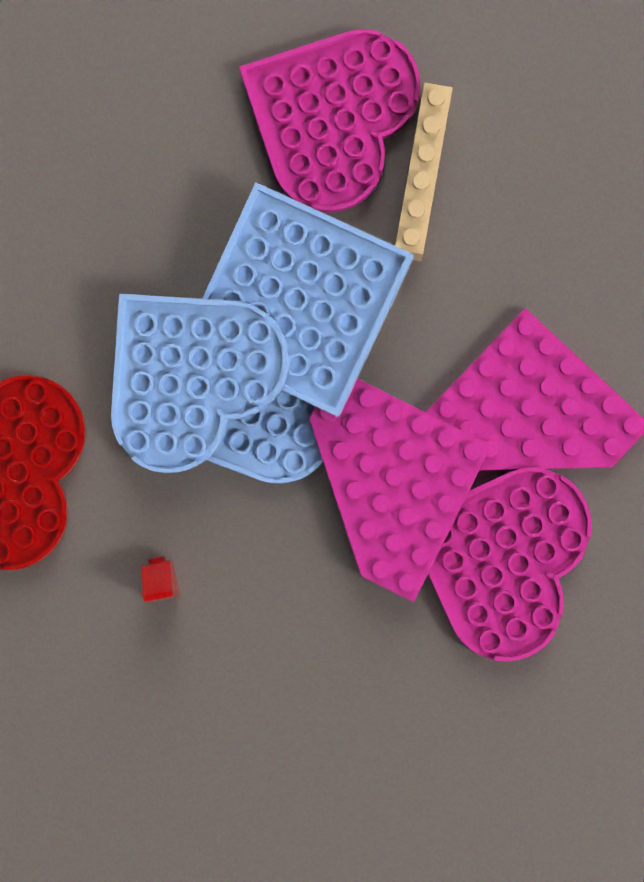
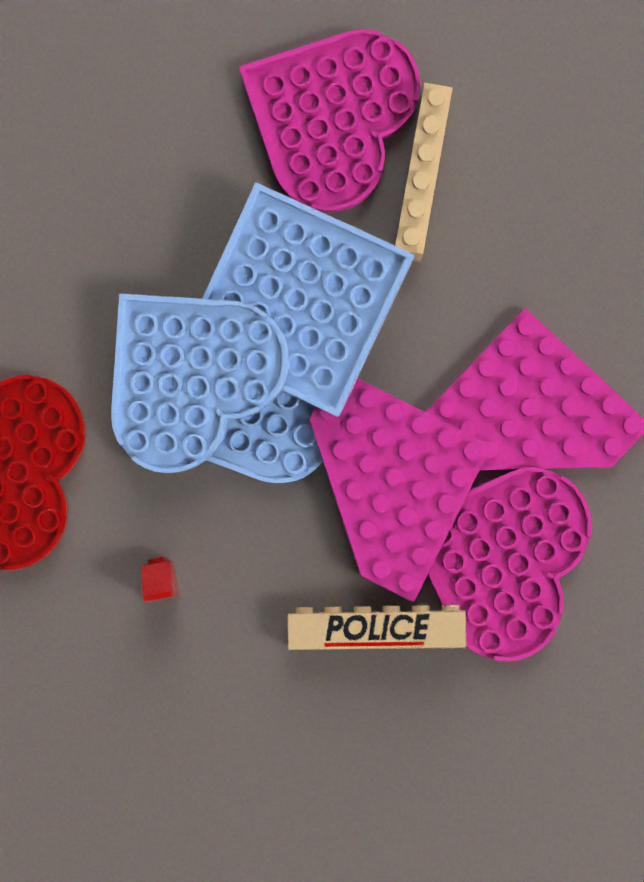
none -> tan brick [288,605,467,650]

